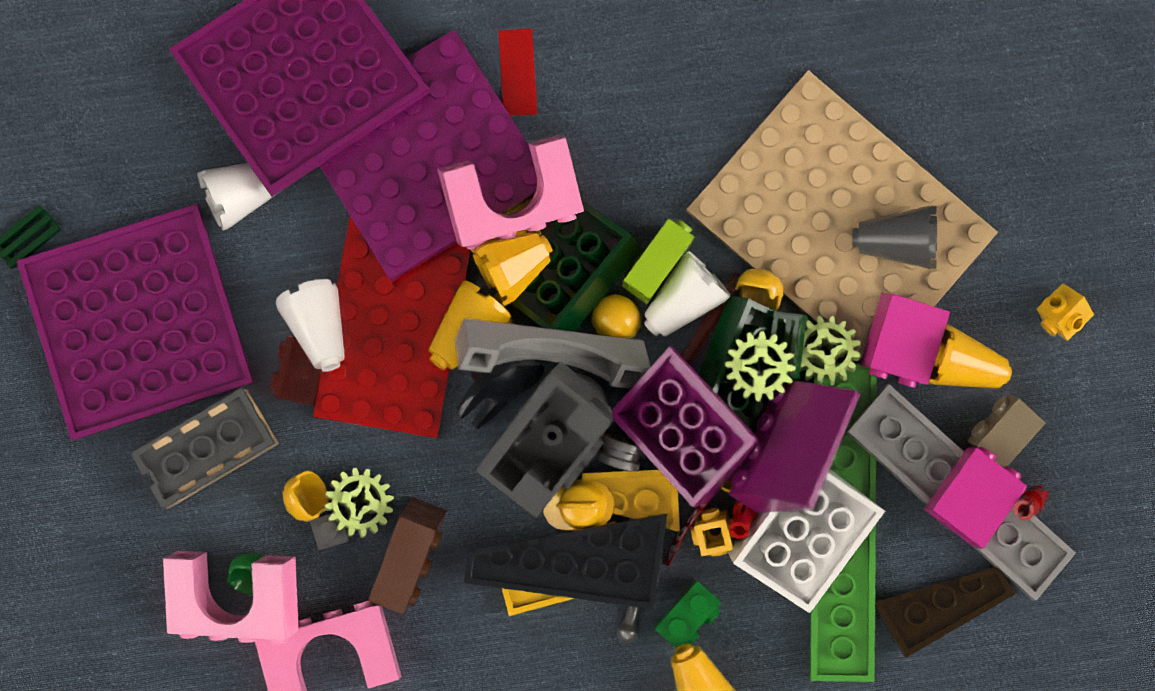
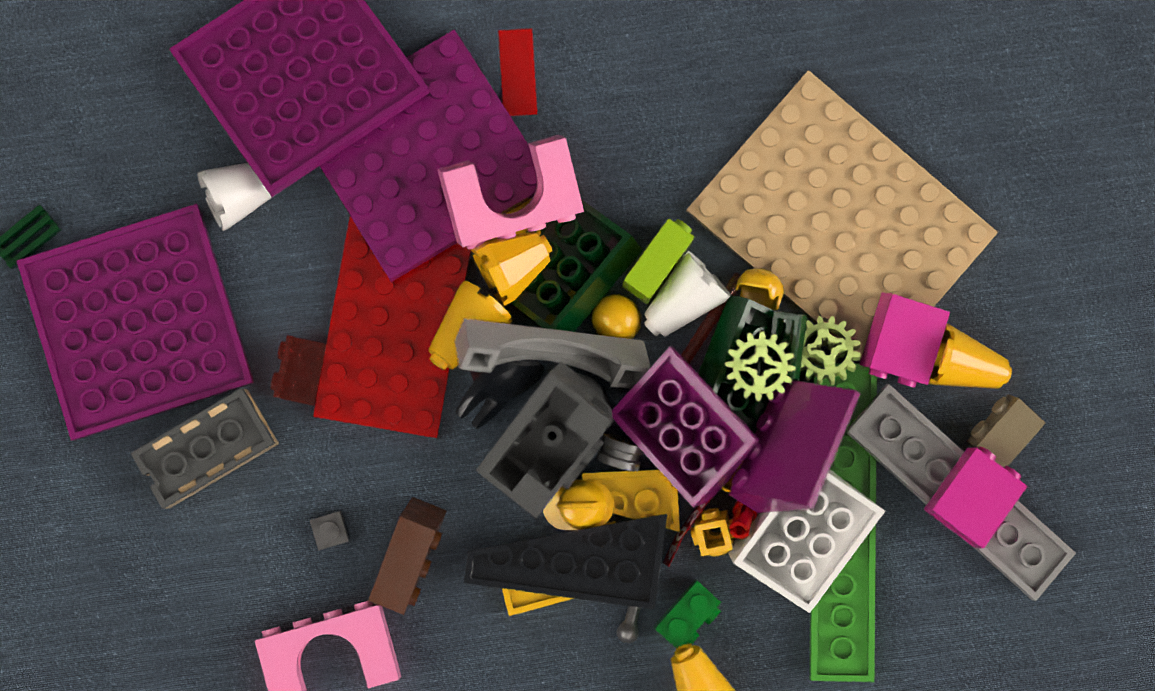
bright pink arch [163,551,299,644] -> none
green hair [227,552,264,595] -> none
white cone [275,279,345,372] -> none
yellow hair [282,471,329,522] -> none
yellowish green gear [324,468,394,538] -> none
dark grey cone [852,206,937,269] -> none
dark brown wing [875,567,1015,658] -> none
red pin [1014,485,1049,521] -> none
yellow brick [1036,283,1094,341] -> none

